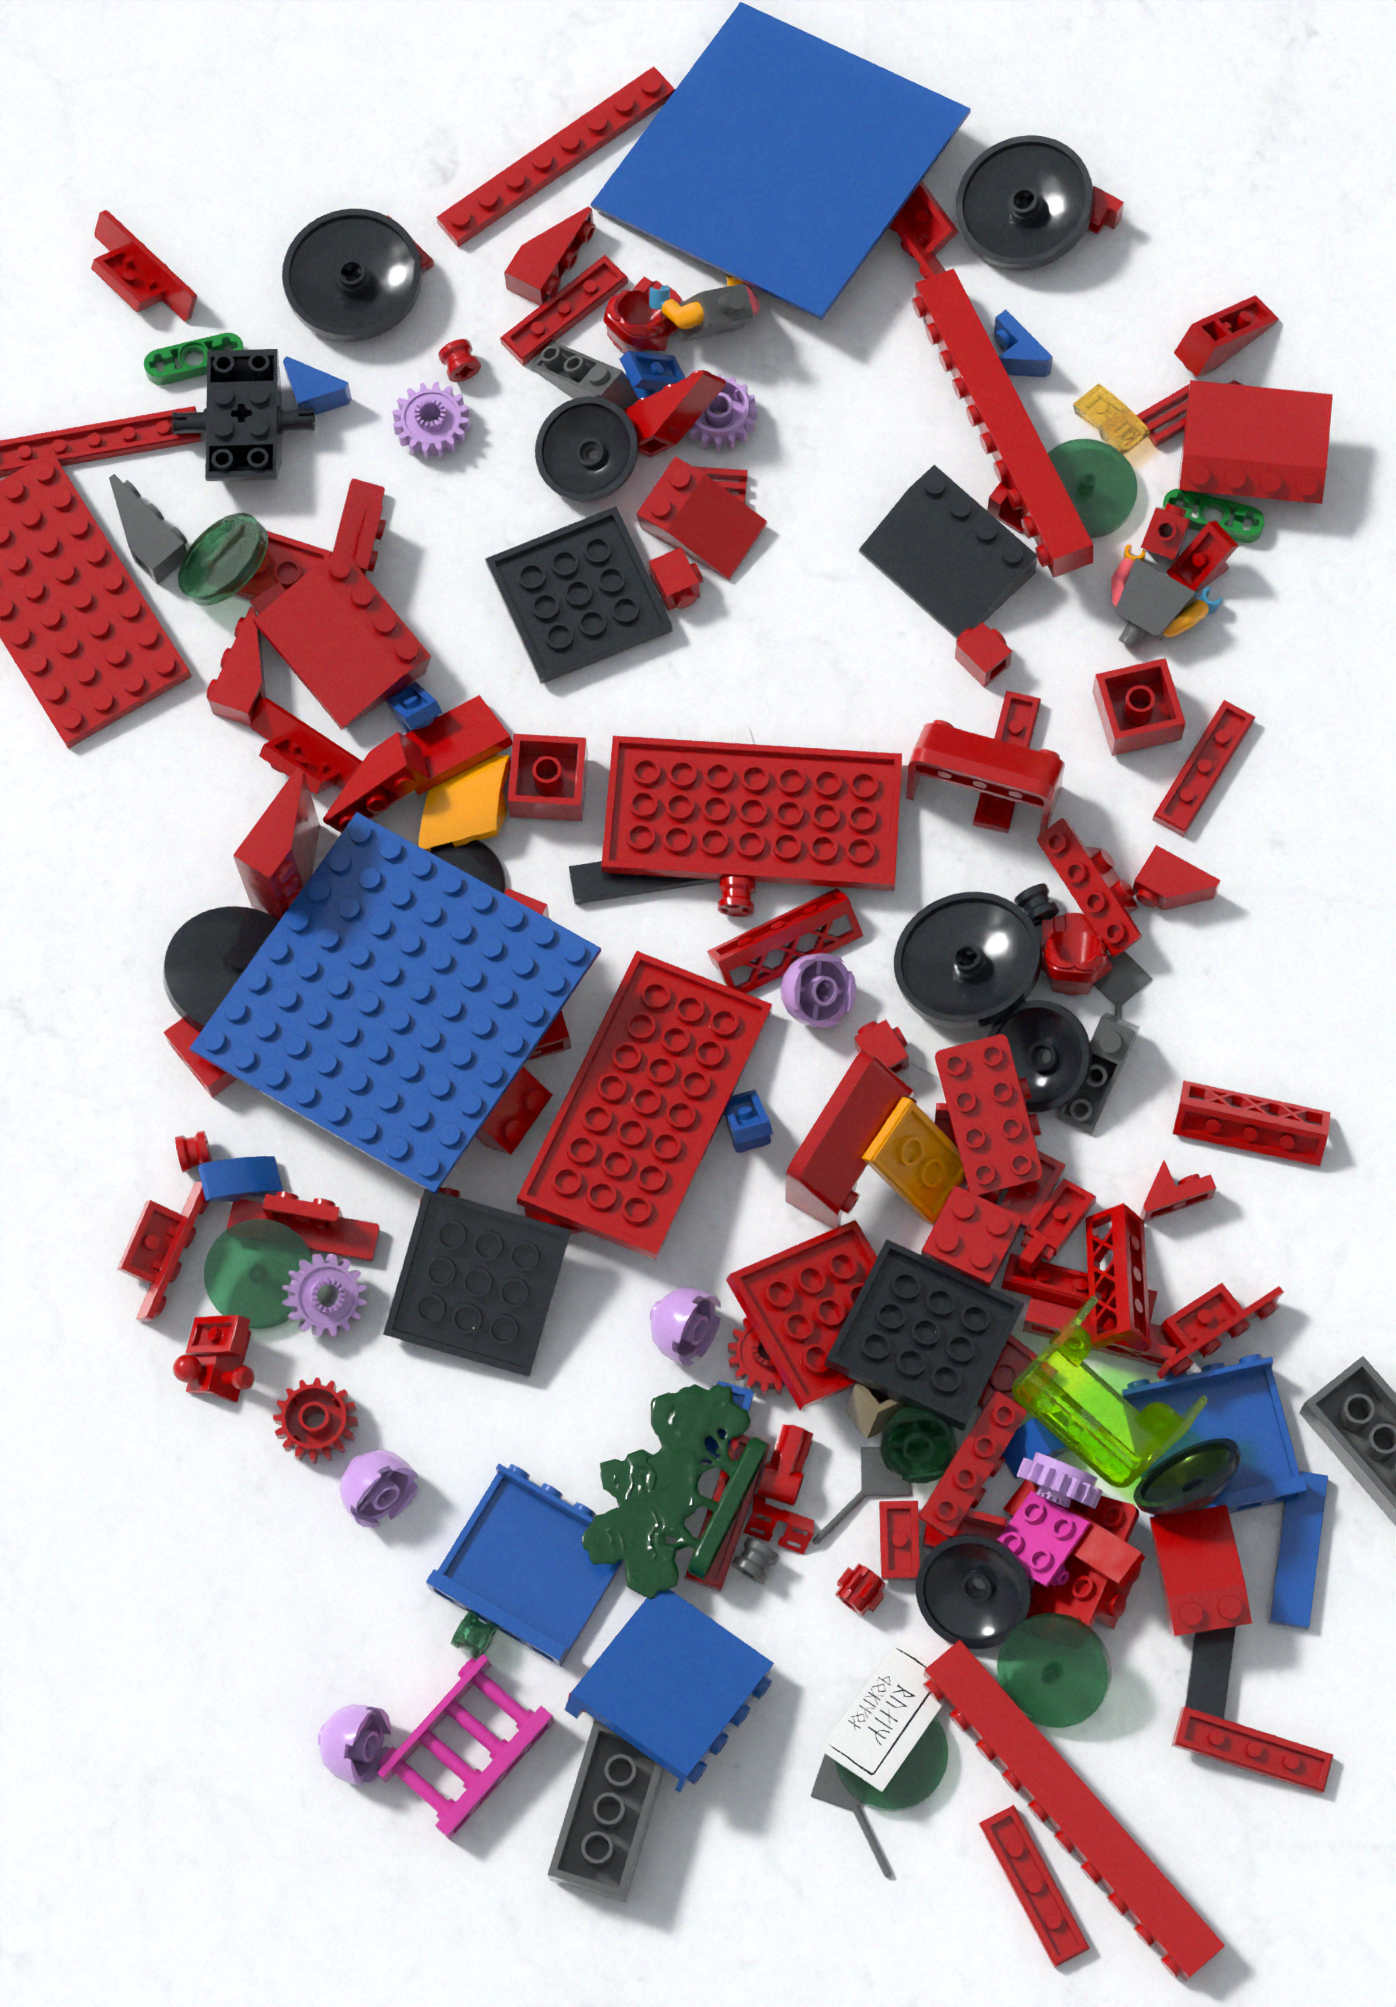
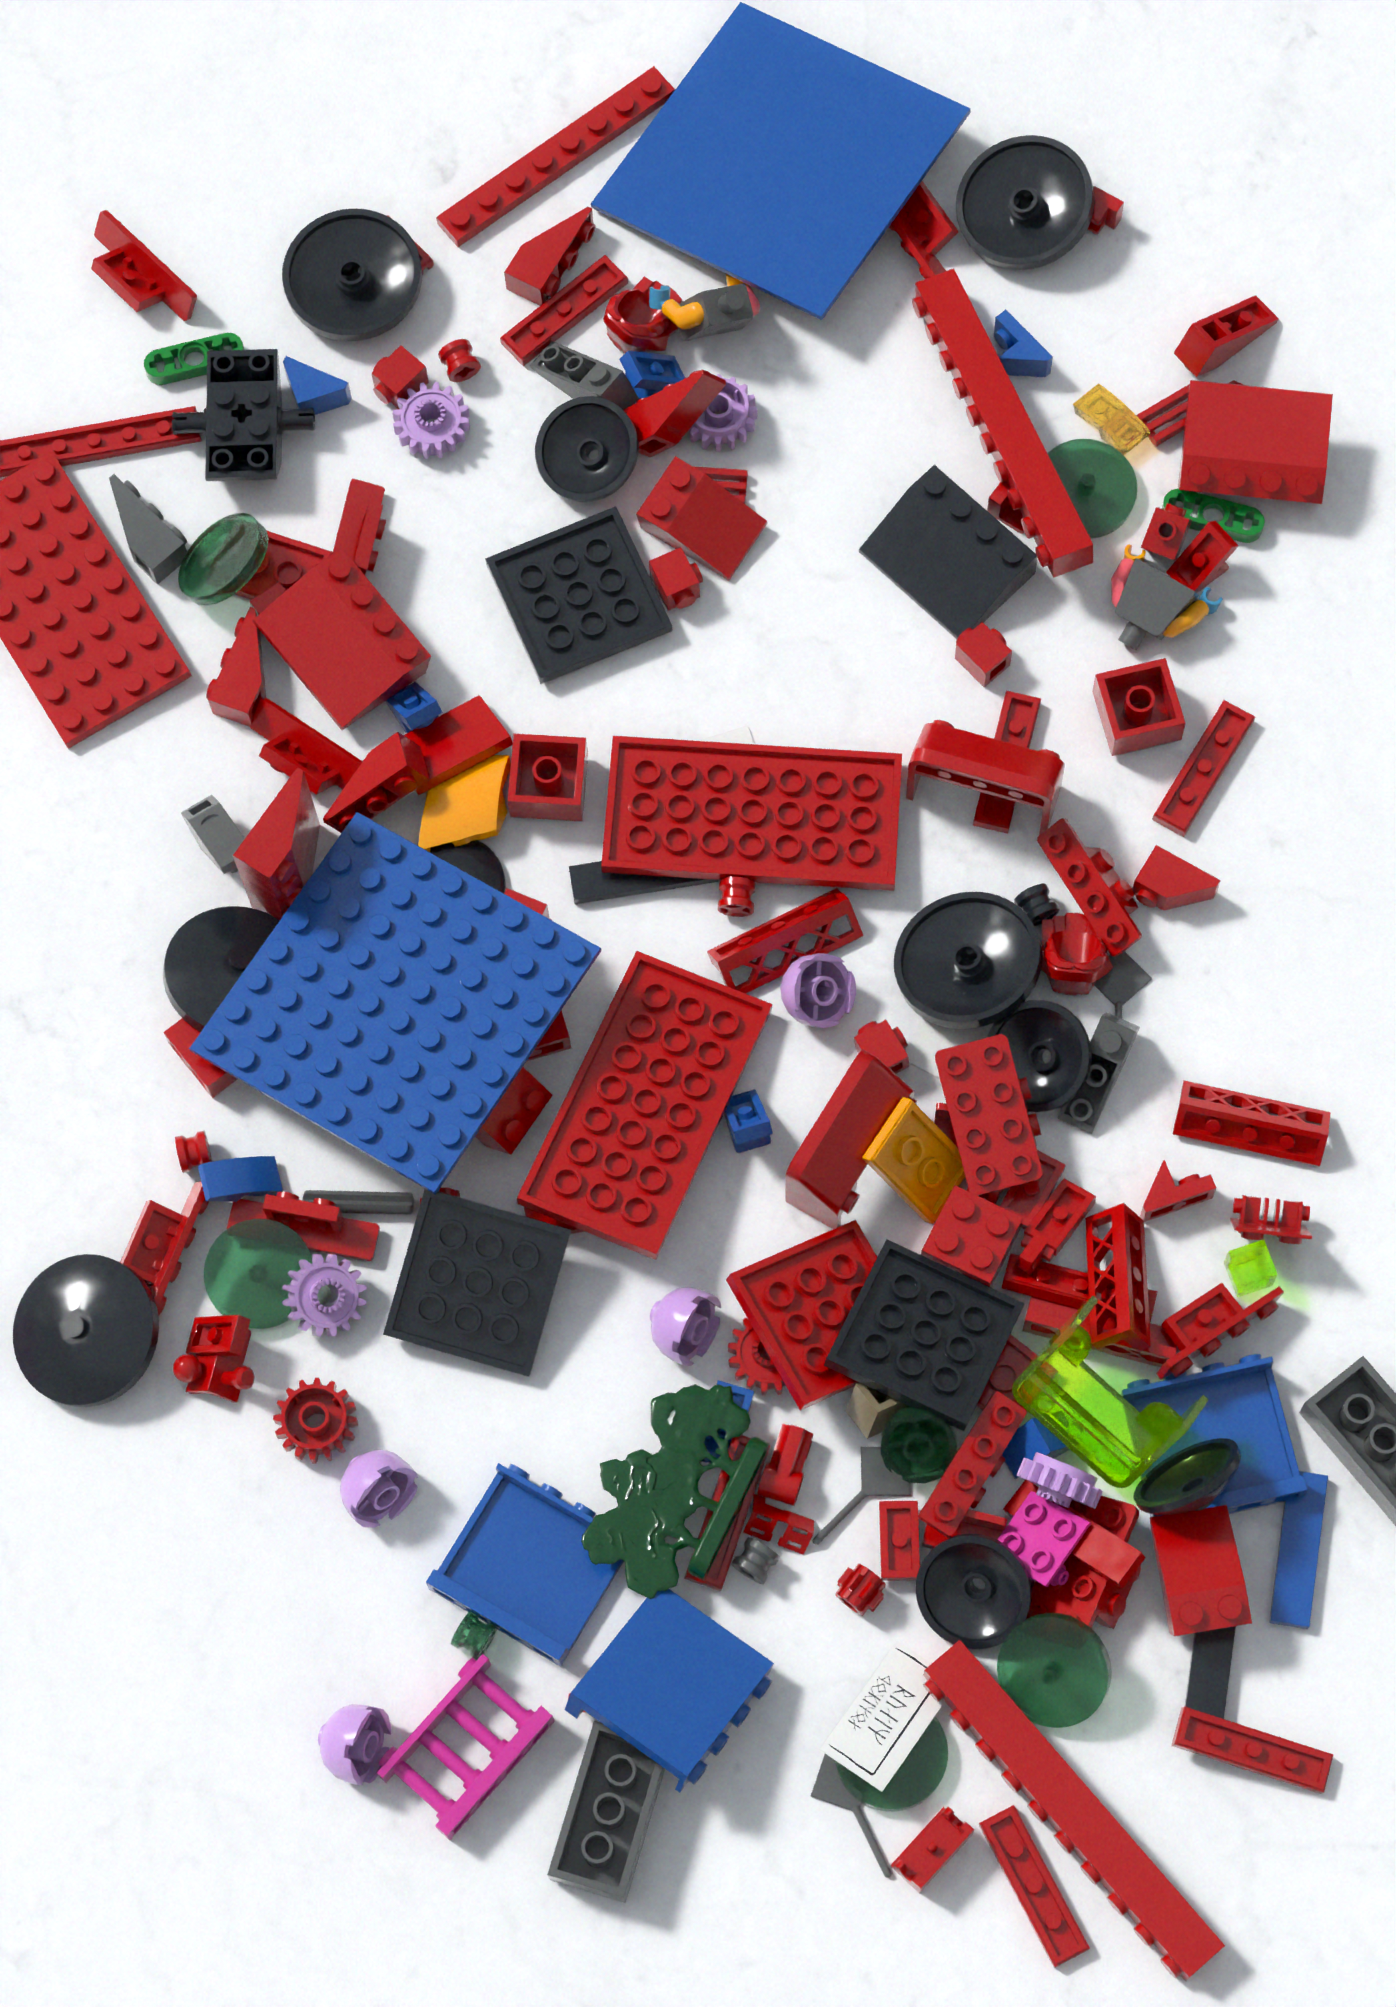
none -> black dish [13,1254,159,1407]
none -> dark grey slope [181,795,245,874]
none -> dark grey axle [303,1190,414,1215]
none -> red brick [372,345,429,409]
none -> red hinge [890,1807,974,1894]
none -> clear neon green panel [1224,1239,1277,1297]
none -> red hinge [1230,1195,1312,1245]

